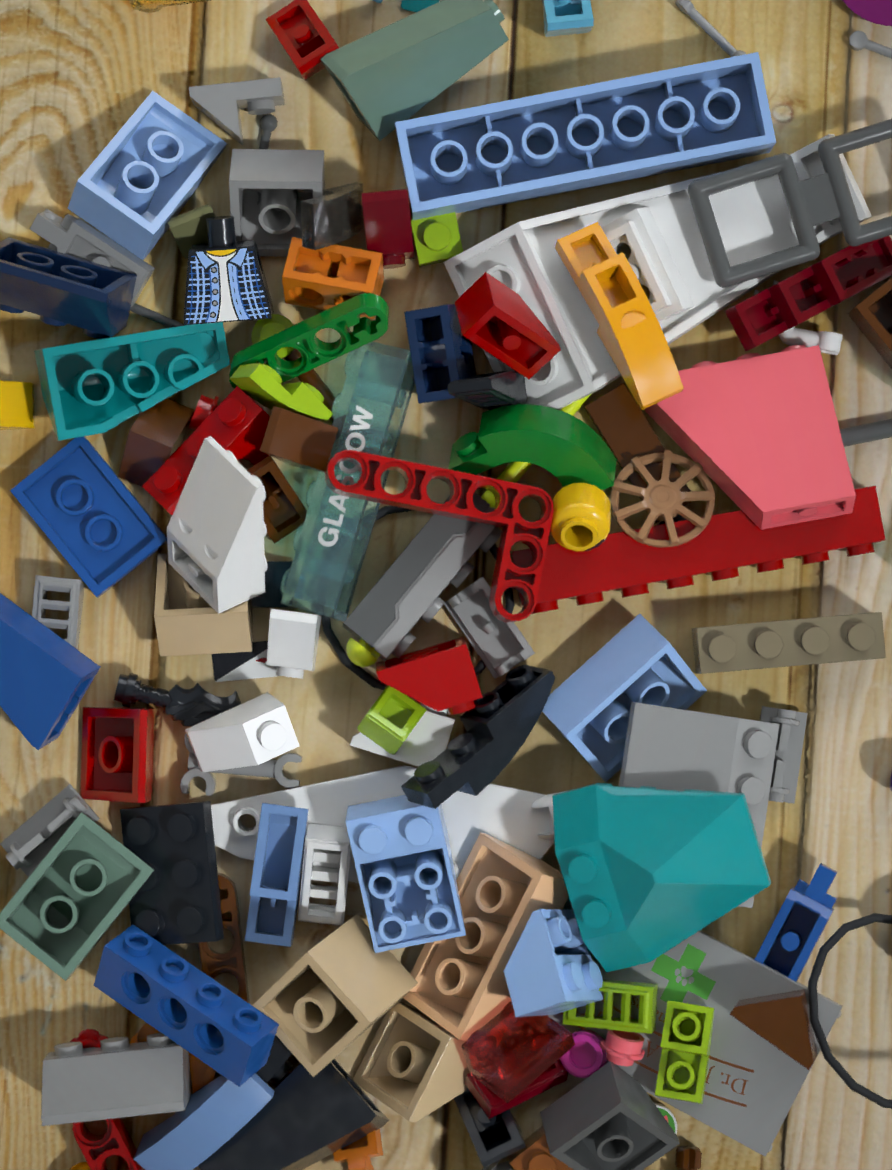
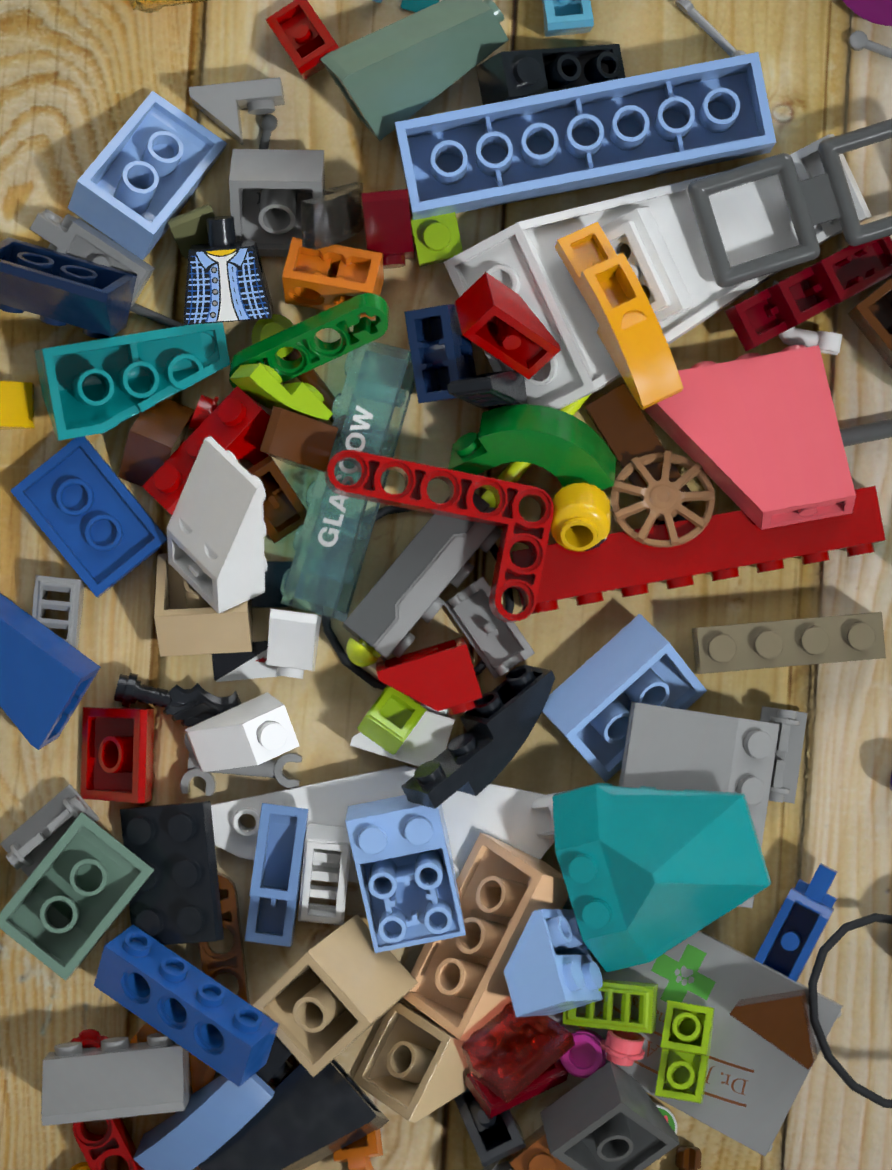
none -> black slope [476,44,626,105]

